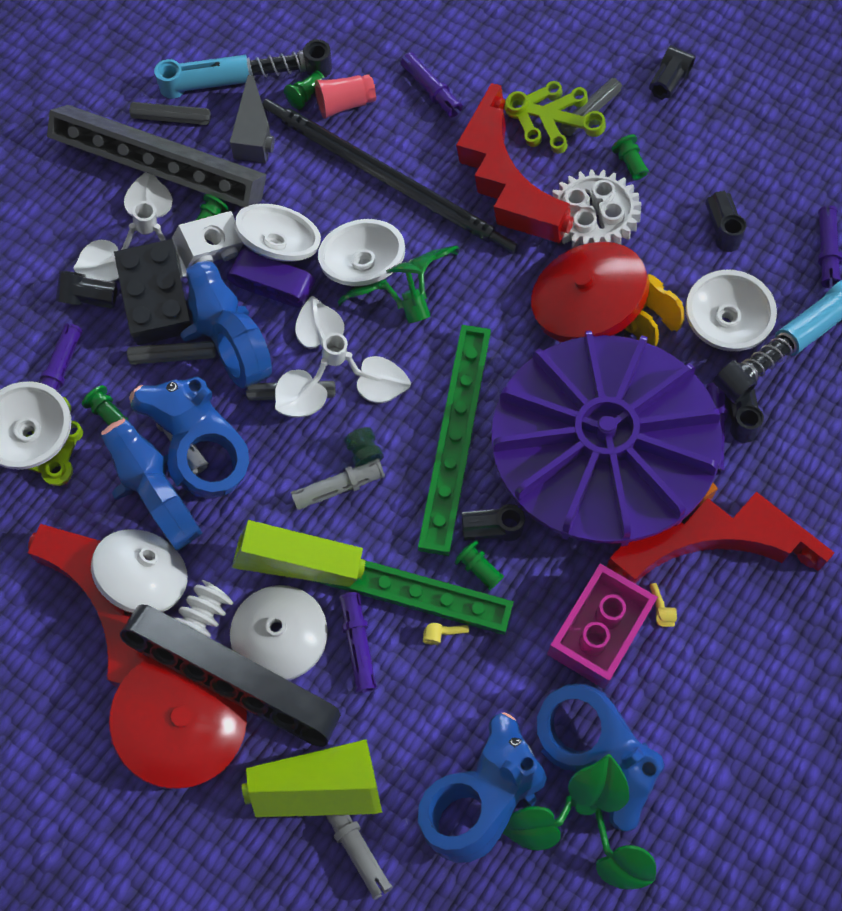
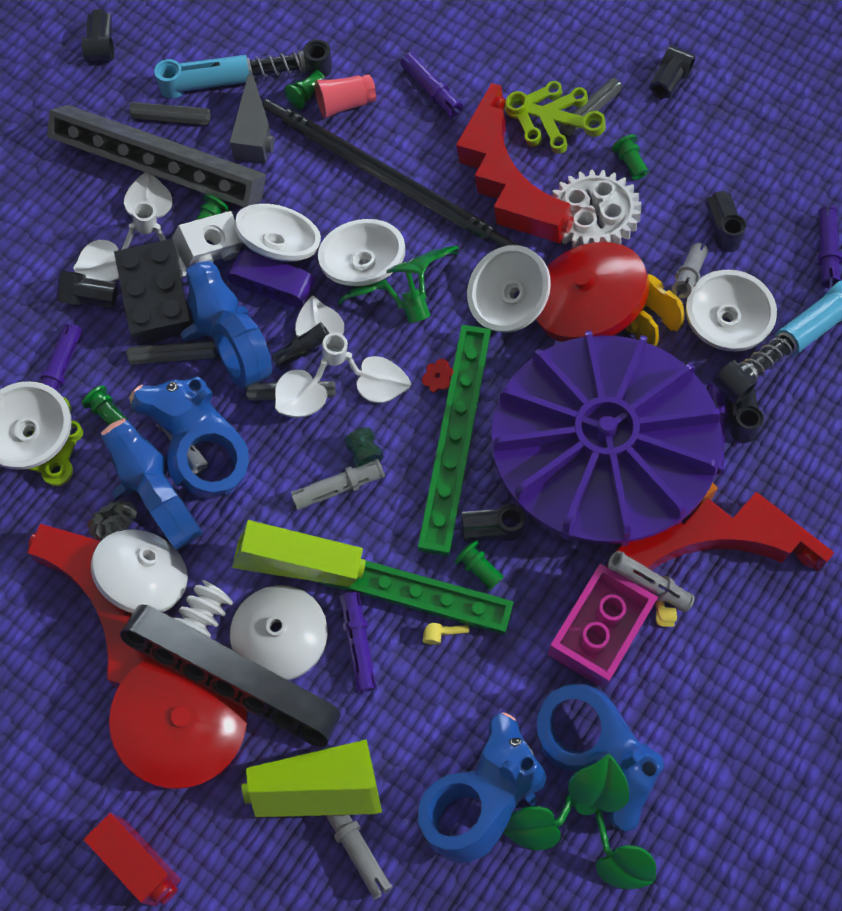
none -> black piece [82,9,114,62]
none -> red brick [83,812,181,906]
none -> dark grey gear [87,499,137,539]
none -> black pin [271,322,330,370]
none -> red plant [422,359,454,393]
none -> white dish [467,245,551,333]
none -> light grey pin [608,551,695,612]
none -> light grey pin [672,243,708,298]

